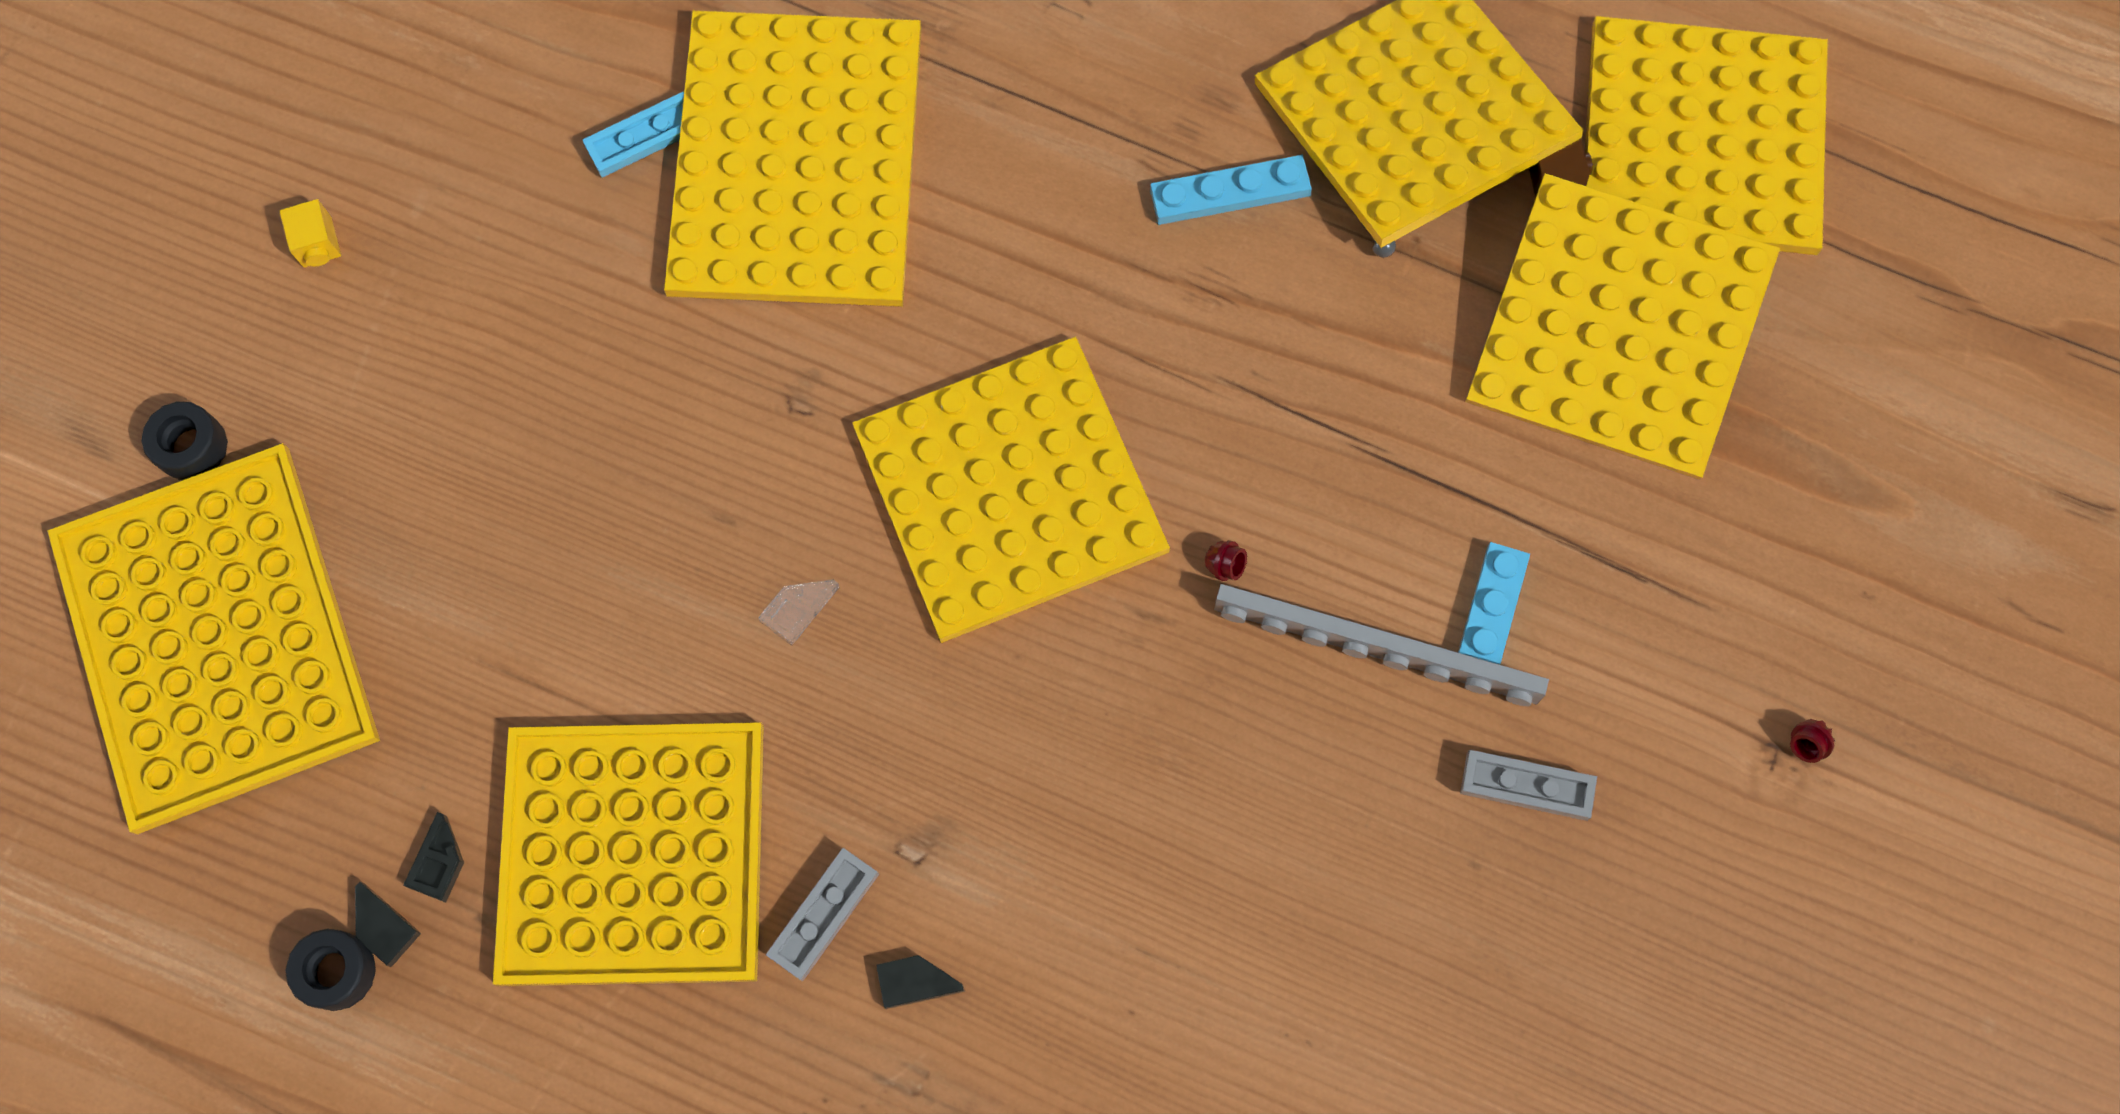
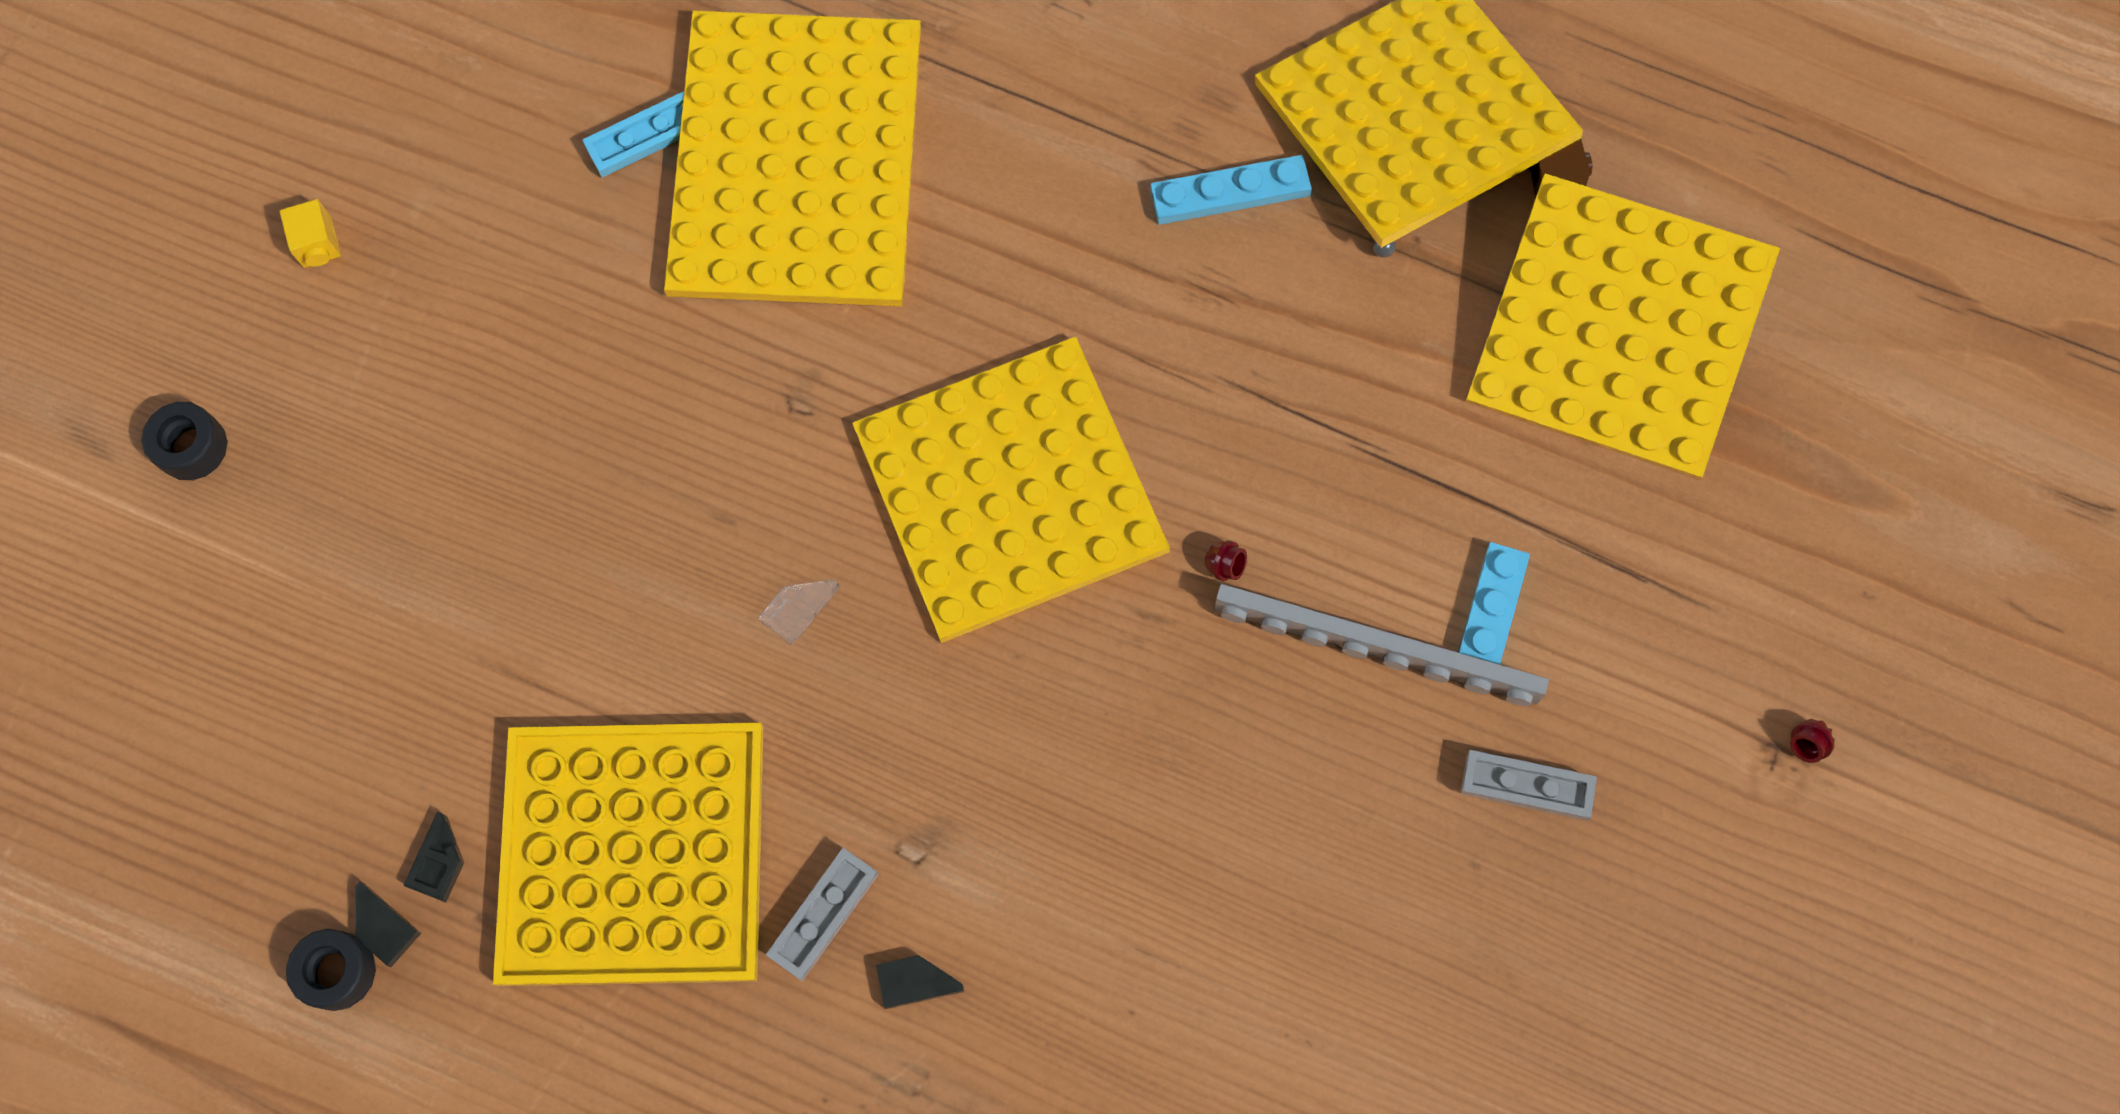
yellow plate [47,443,380,835] -> none
yellow plate [1585,16,1828,255] -> none

